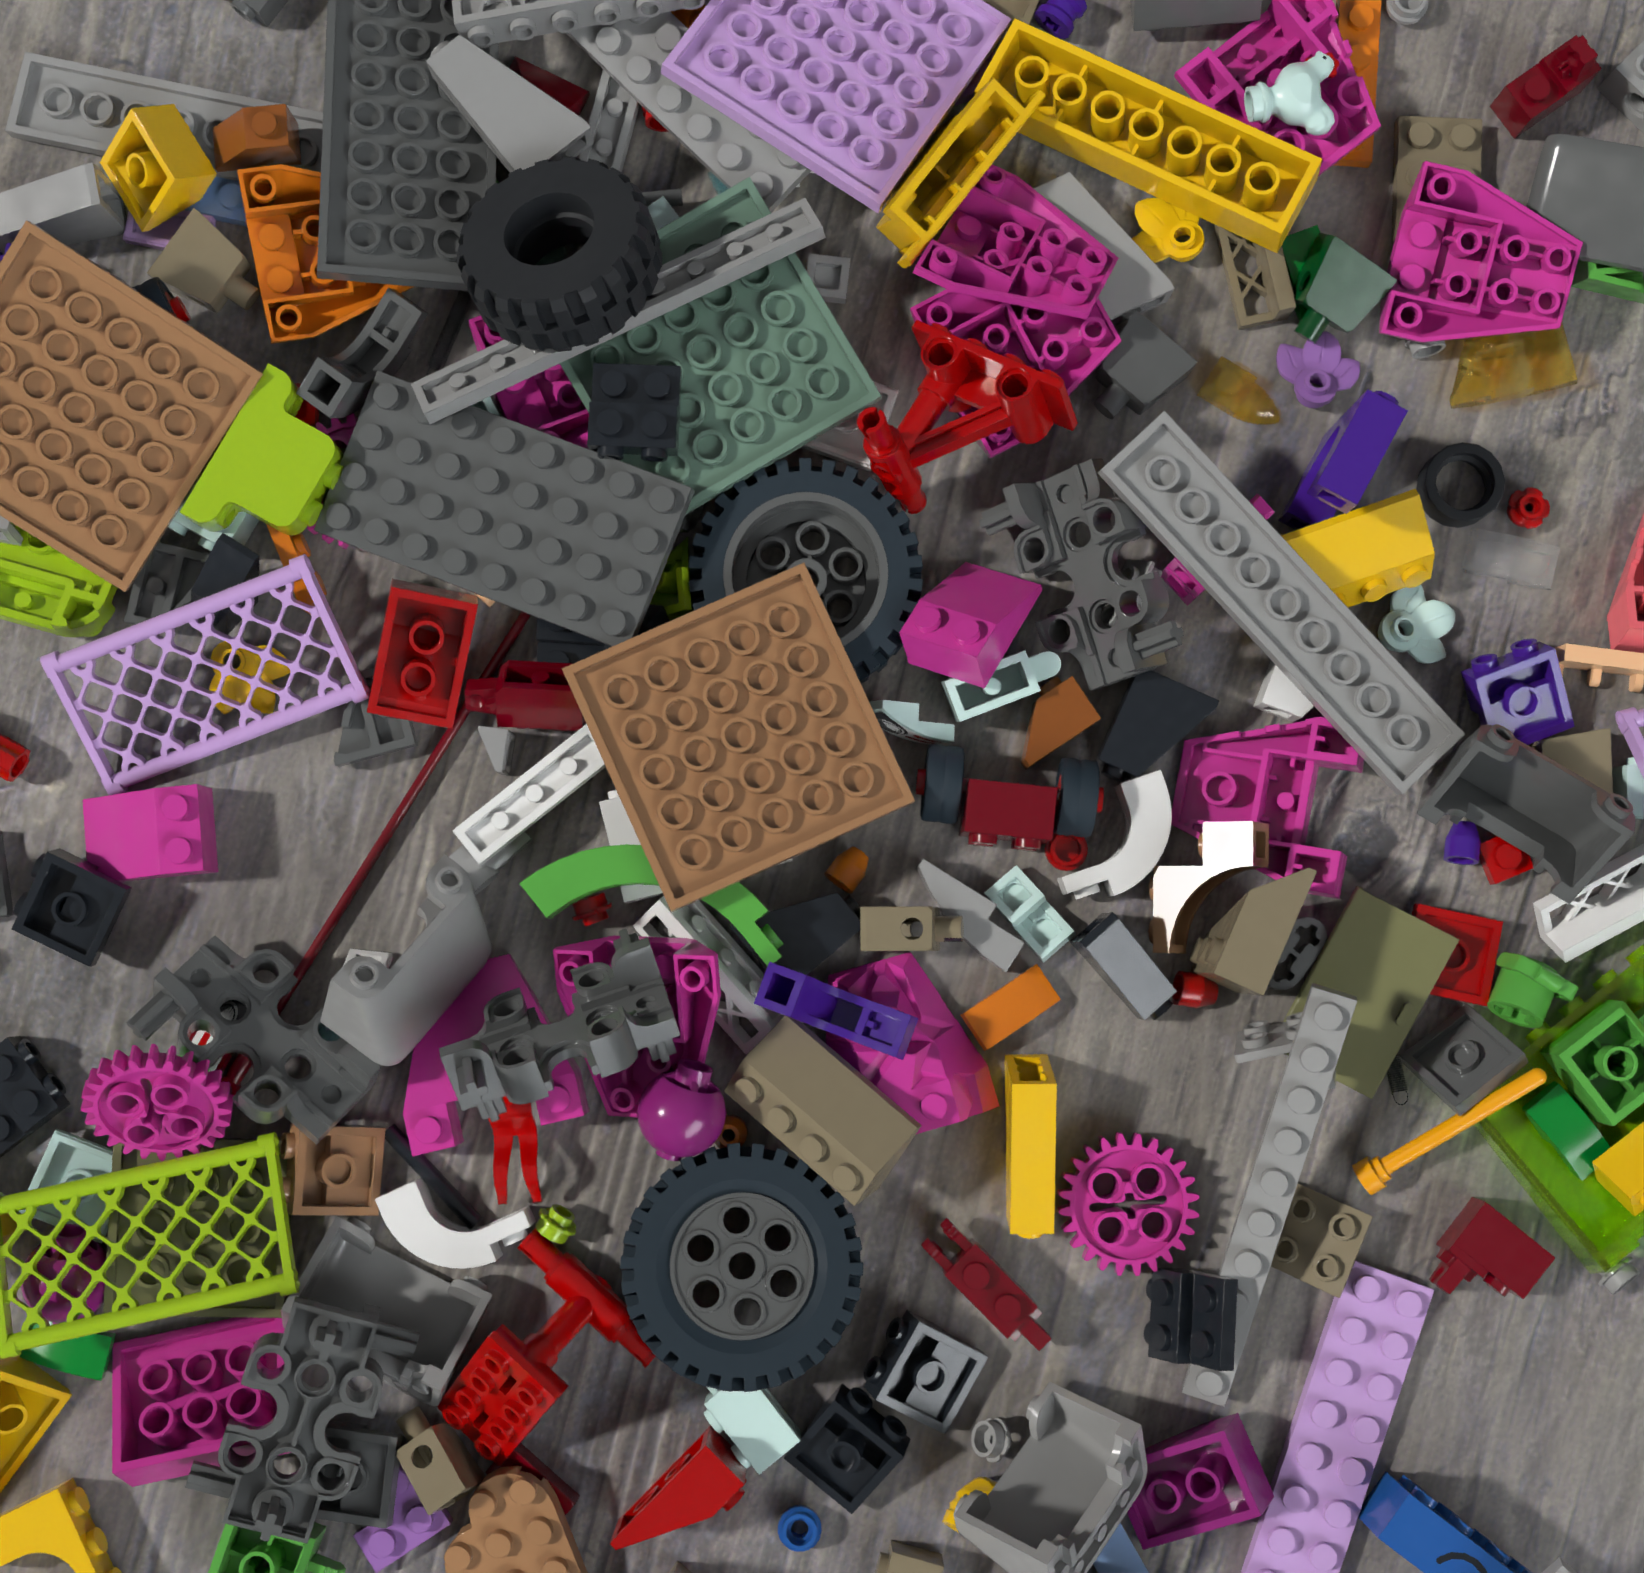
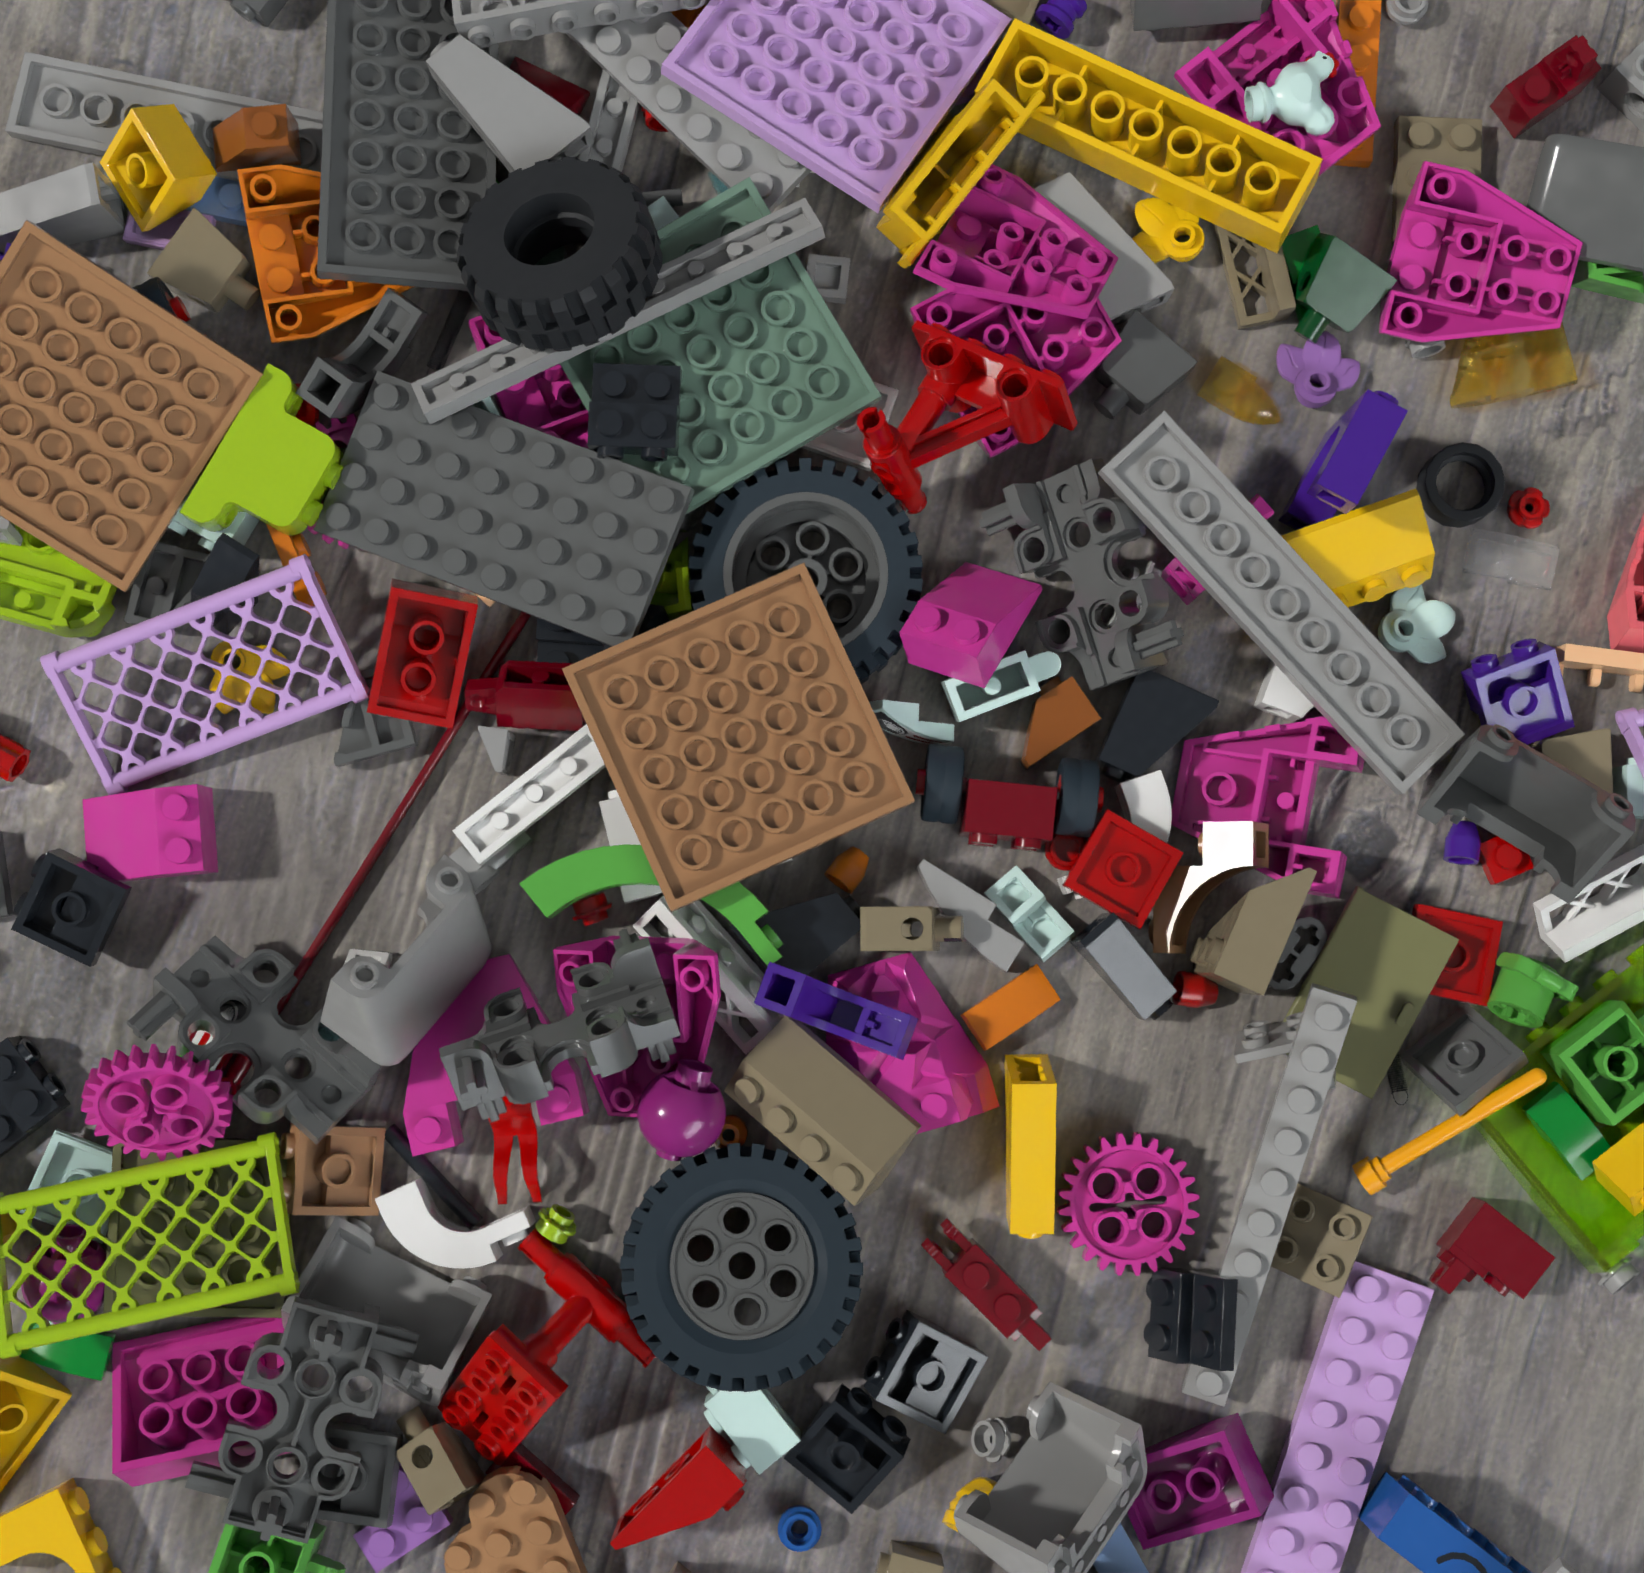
none -> red plate [1062,809,1183,929]

